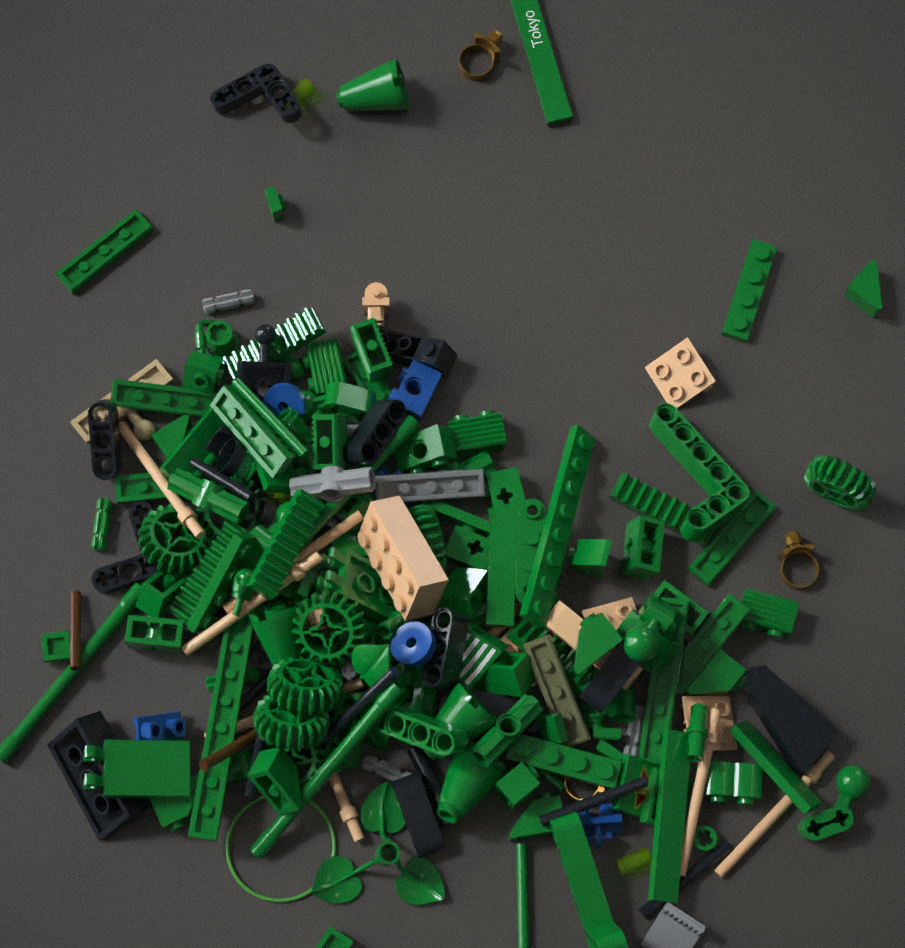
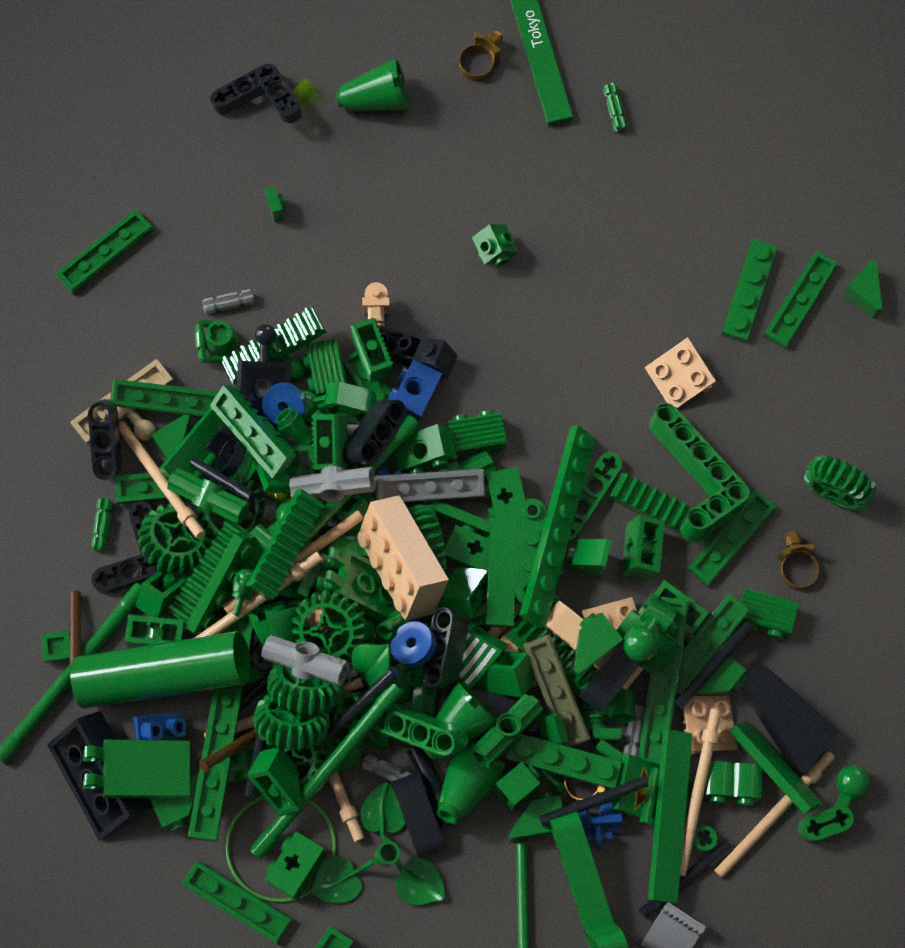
green brick [182,350,226,394] -> none
green bar [231,378,310,458] -> none
clear neon green pin [615,847,652,877] -> none
green pin [685,704,709,763] -> none
none -> green piece [70,631,251,709]
none -> green tile [181,860,293,945]
none -> light grey piece [261,635,349,686]
none -> green brick [265,831,328,902]
none -> green brick [472,224,518,267]
none -> green beam [568,452,622,544]
none -> green axle [603,82,628,132]
none -> black bar [674,621,753,710]
none -> green tile [763,250,839,350]

